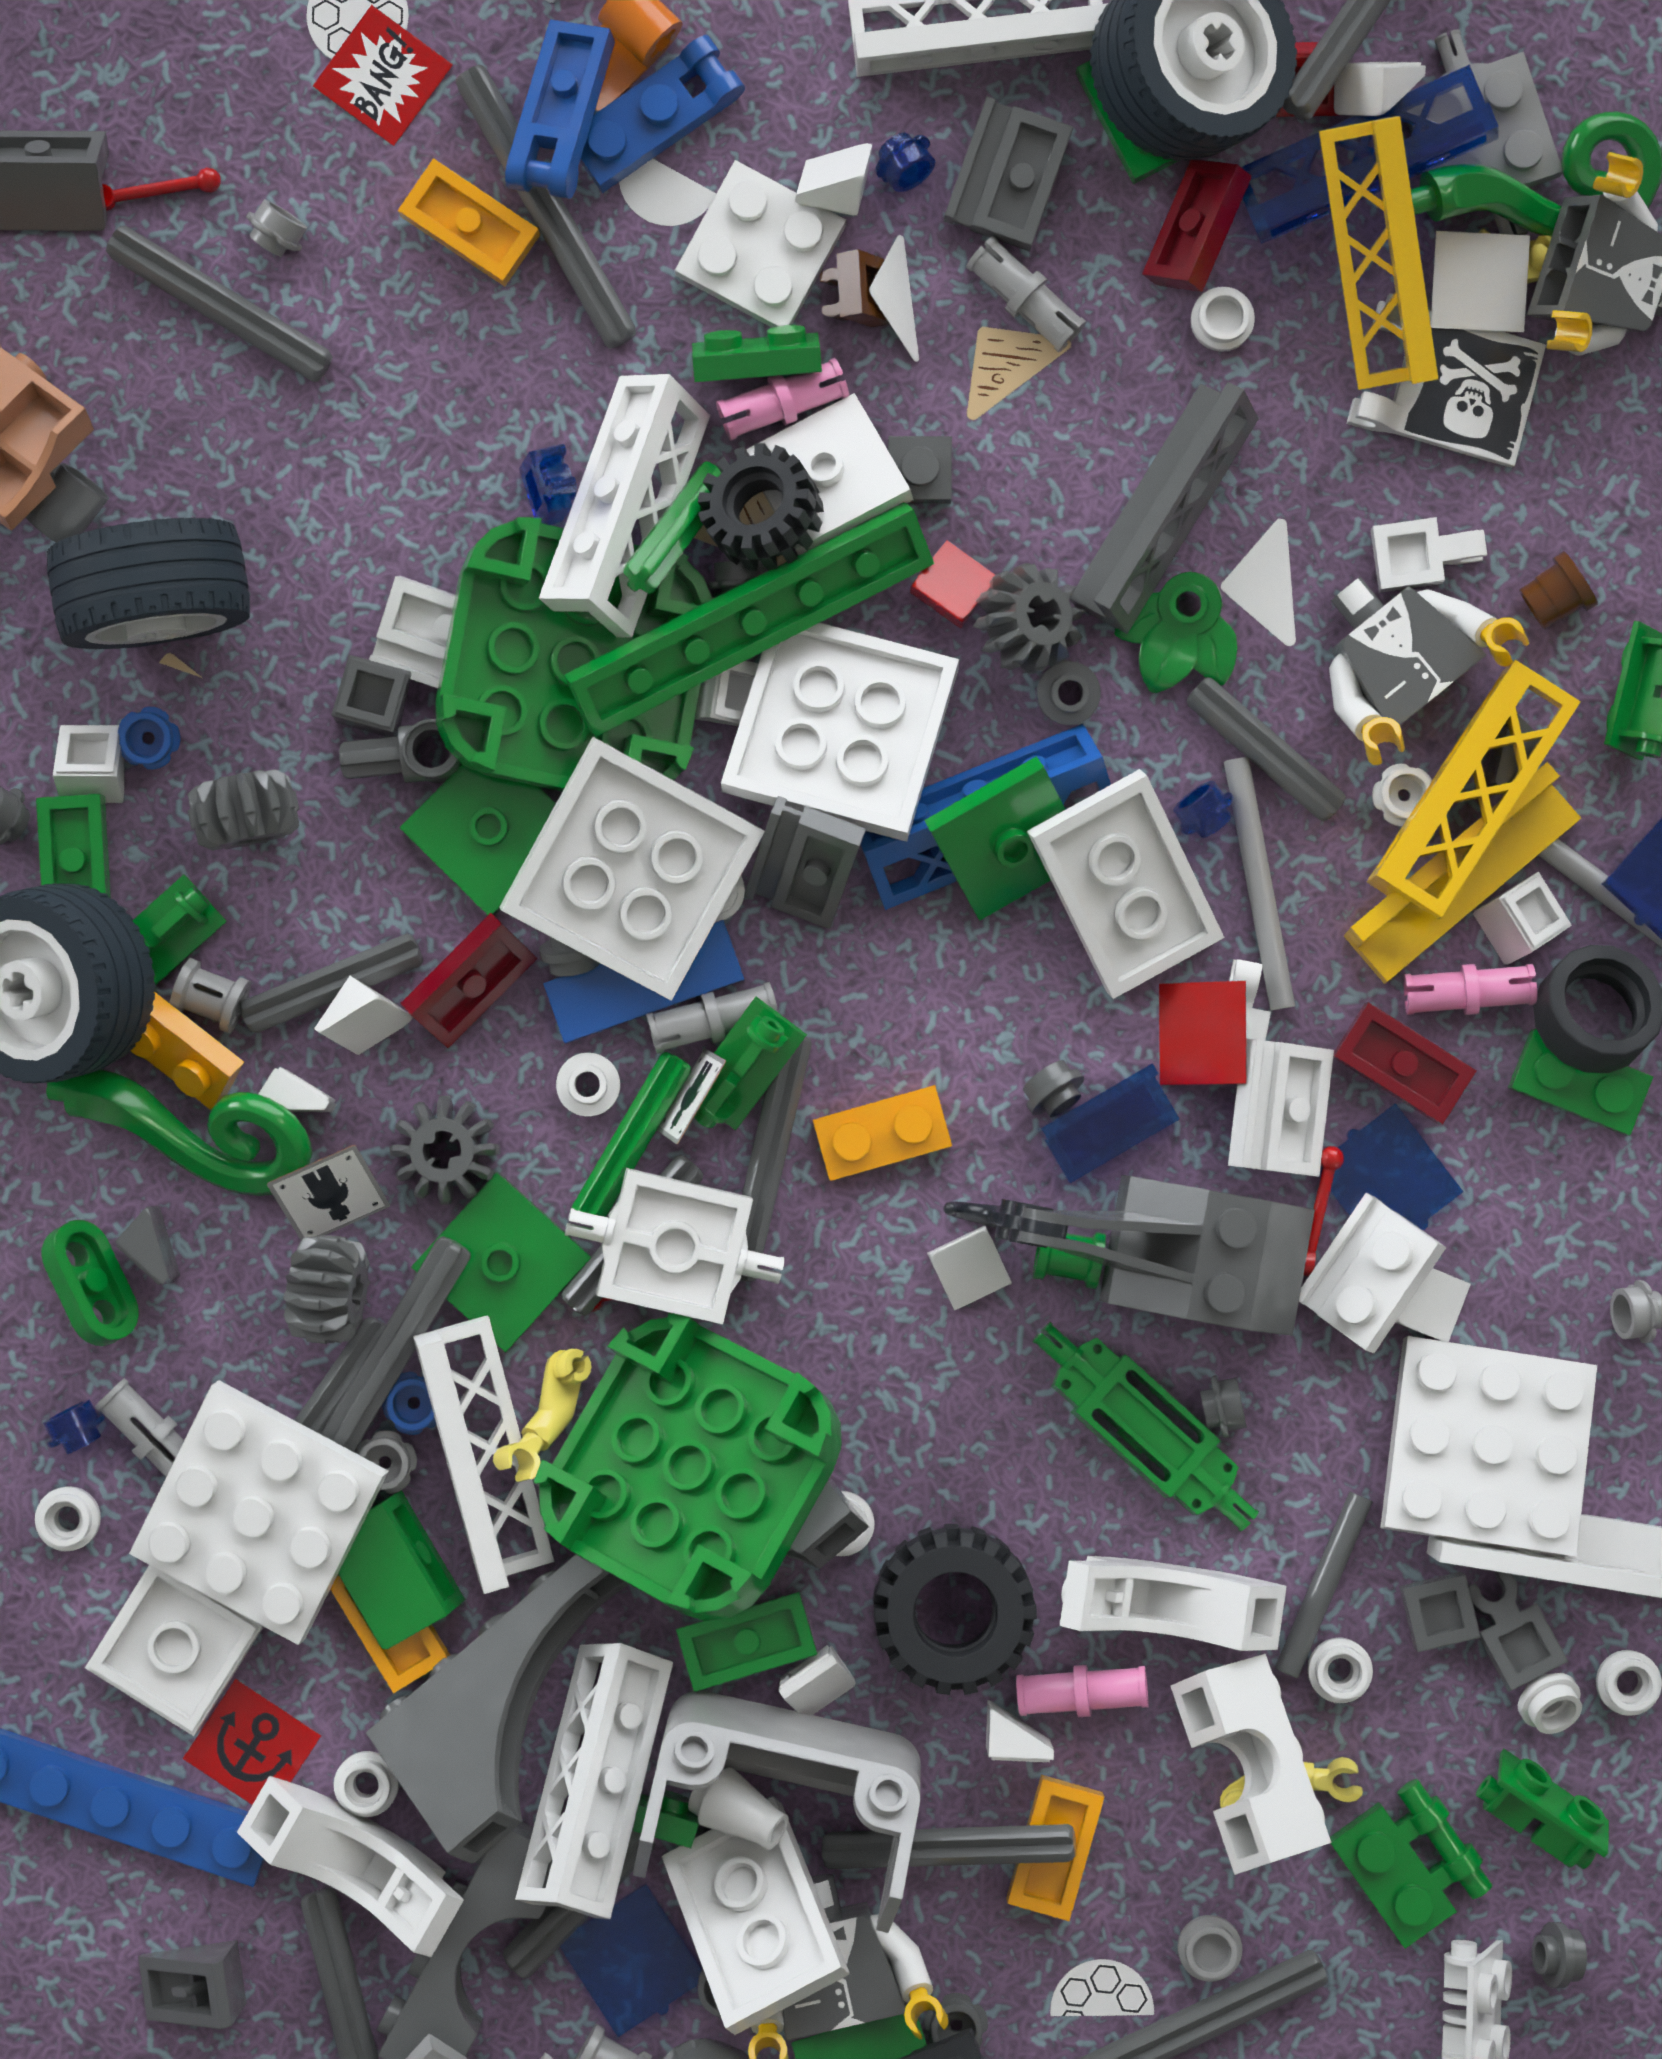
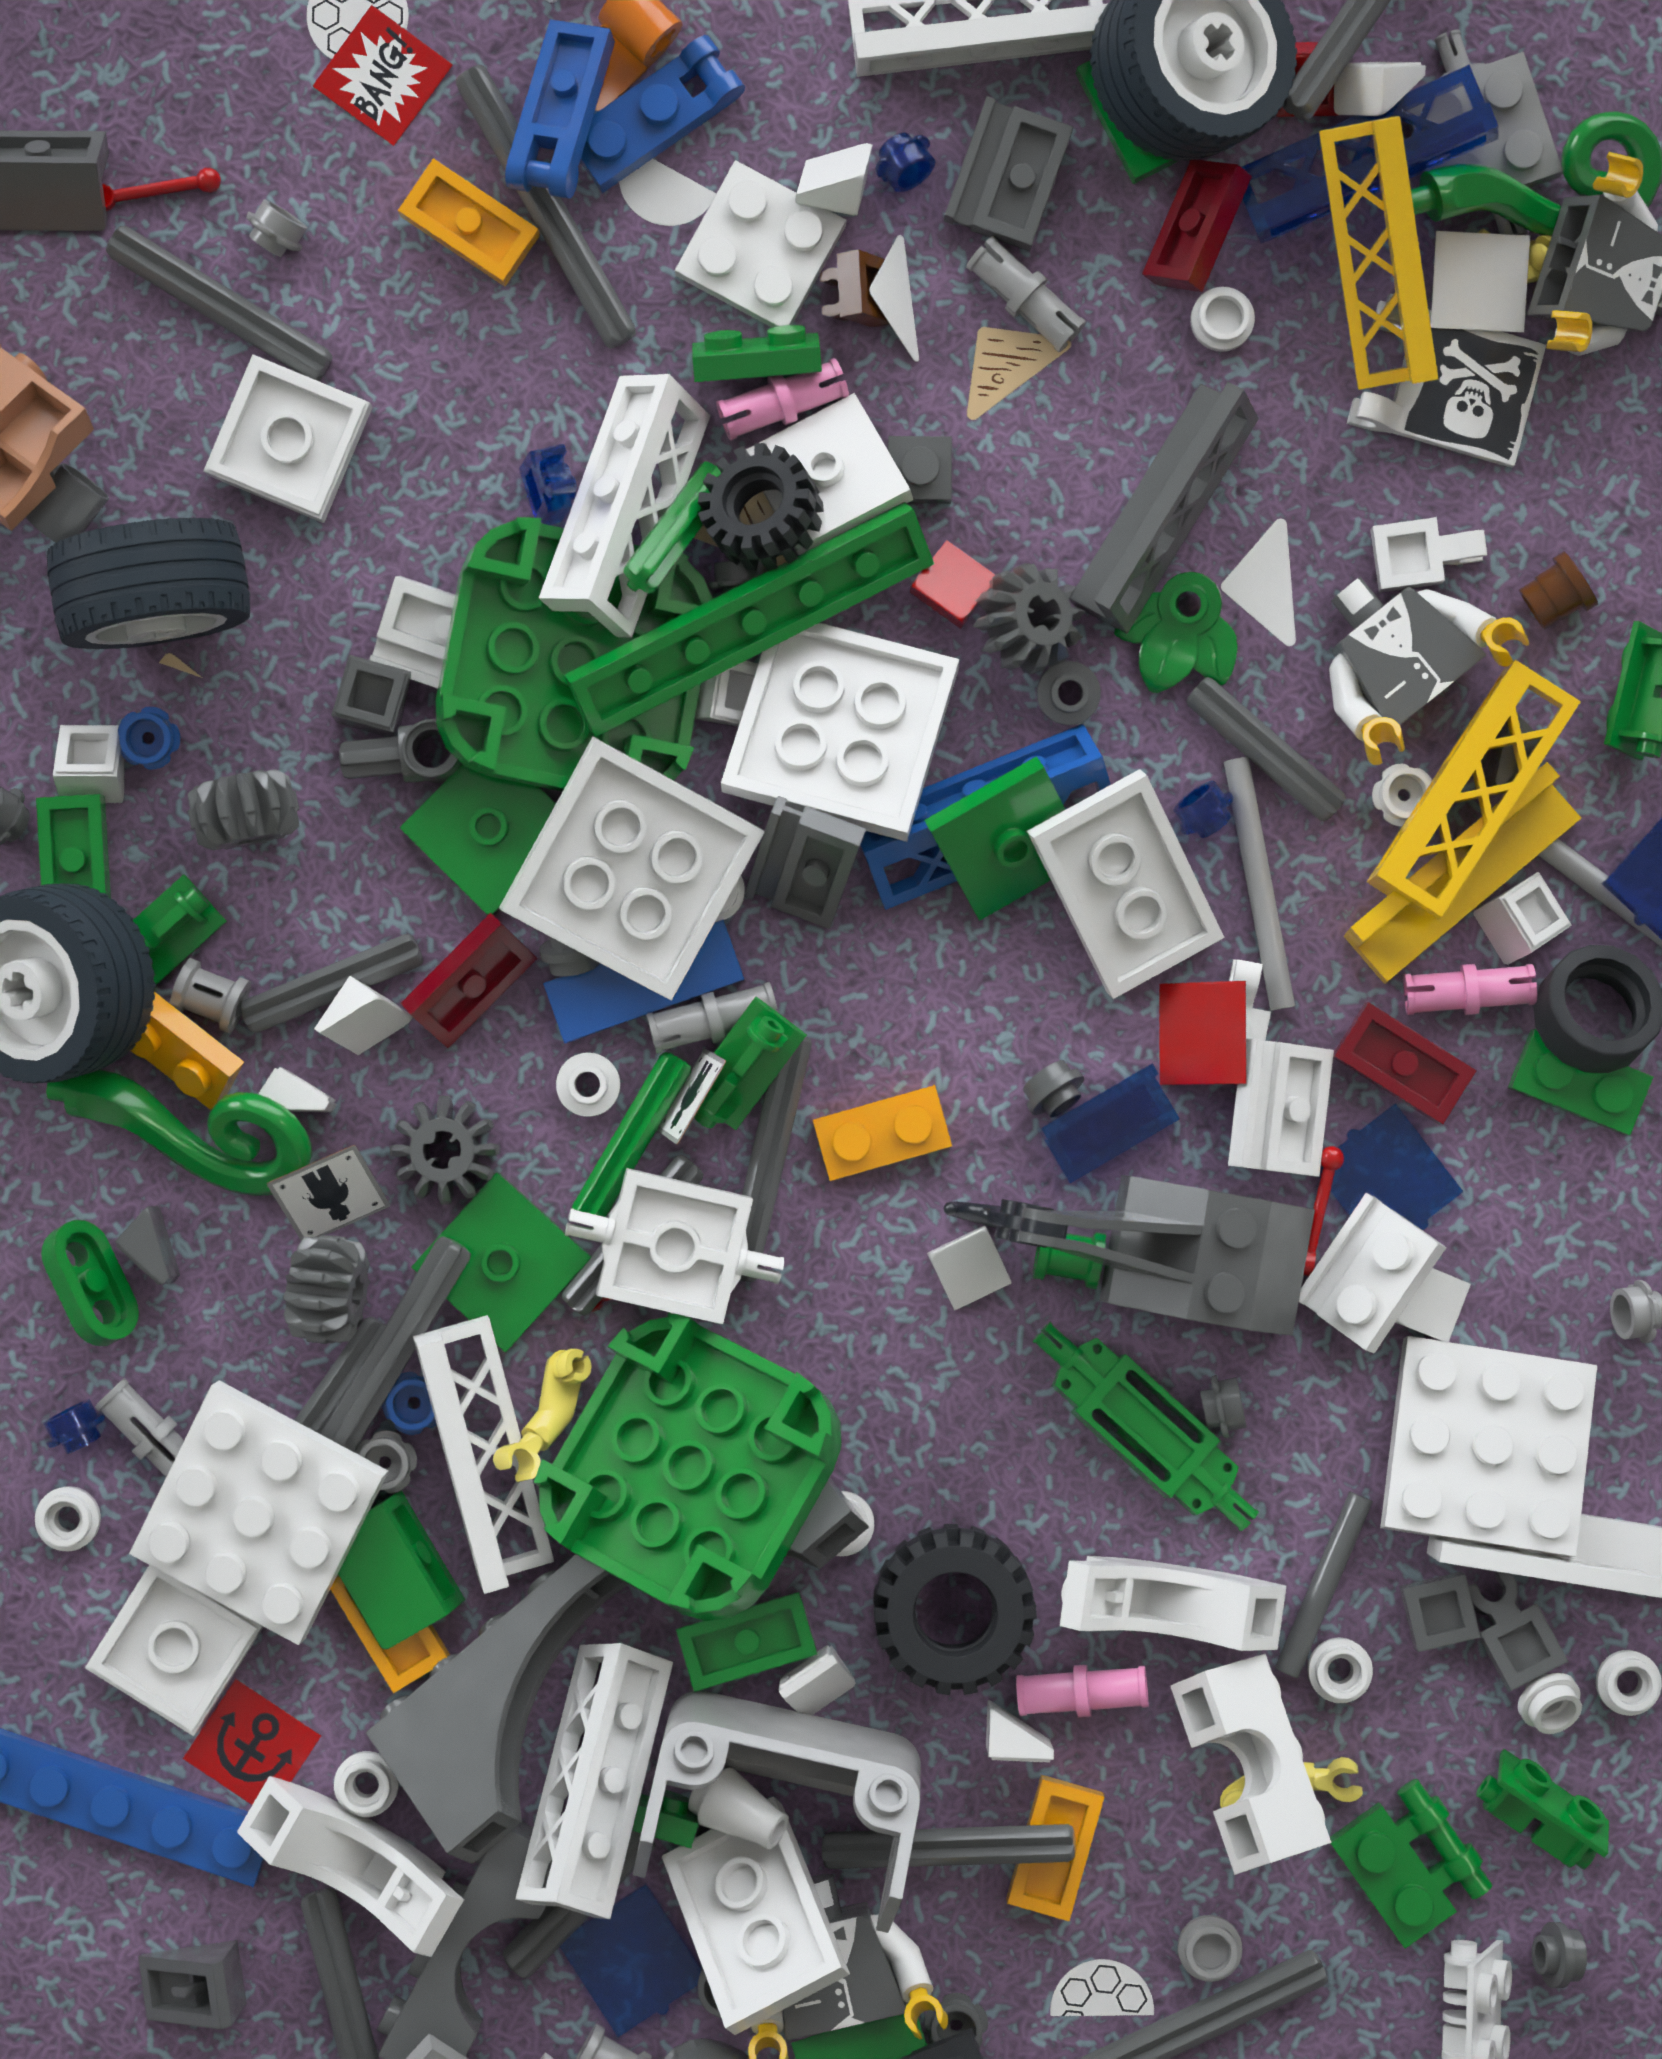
none -> white plate [204,355,373,523]

